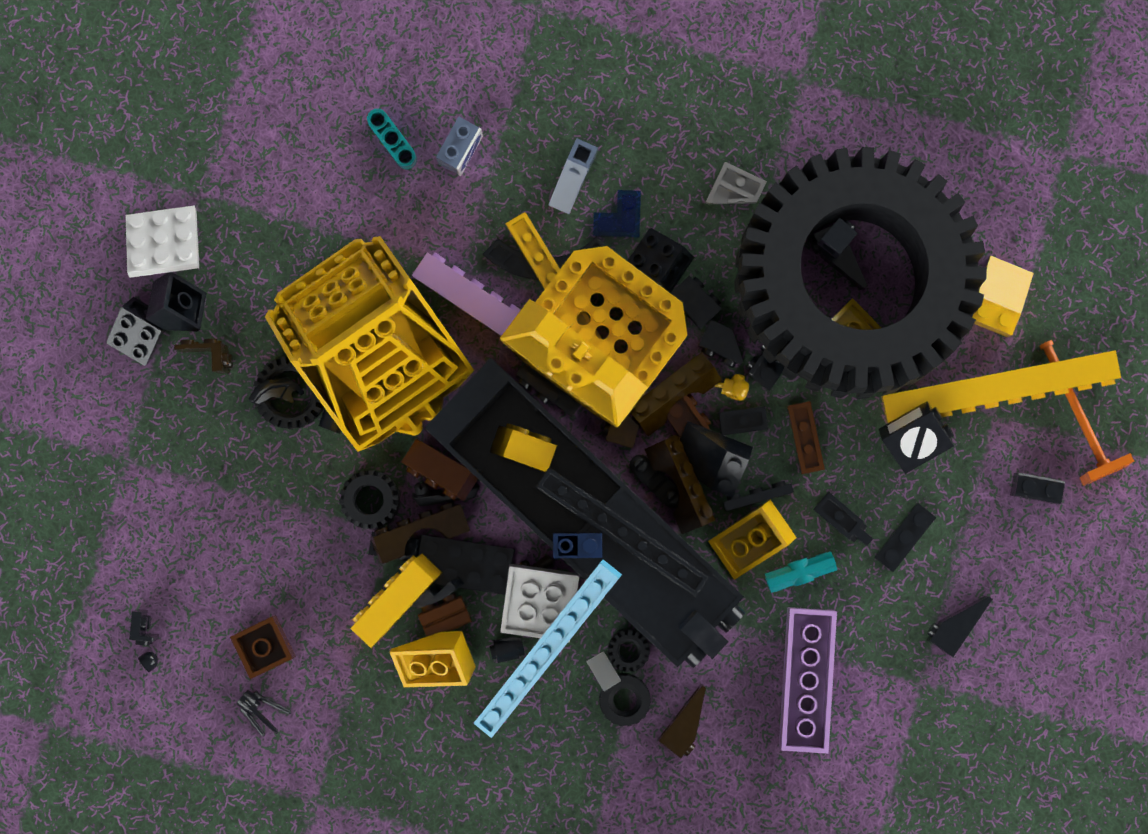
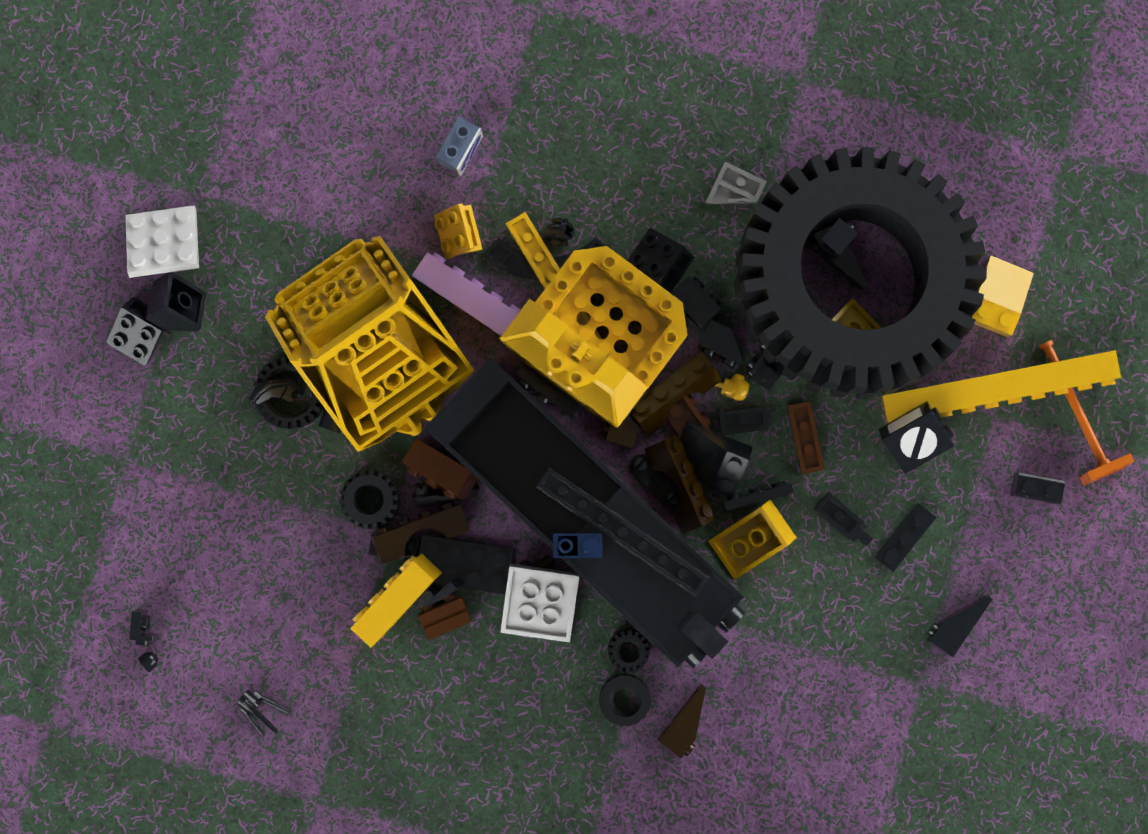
dark brown bracket [174,339,233,374] -> none
reddish brown brick [230,615,296,679] -> none
teal beam [367,109,417,170] -> none
yellow slope [390,631,476,687] -> none
medium azure plate [474,560,622,738] -> none
black brick [489,636,525,663] -> none
yellow brick [490,423,557,472] -> none
sand blue slope [548,138,598,215] -> none
white sticker [586,651,621,691] -> none
clear blue plate [593,190,641,238] -> none
teal piece [764,551,837,593] -> none
lavender brick [779,607,837,754] -> none
none -> yellow bracket [434,203,482,259]
none -> black gear [545,218,574,246]

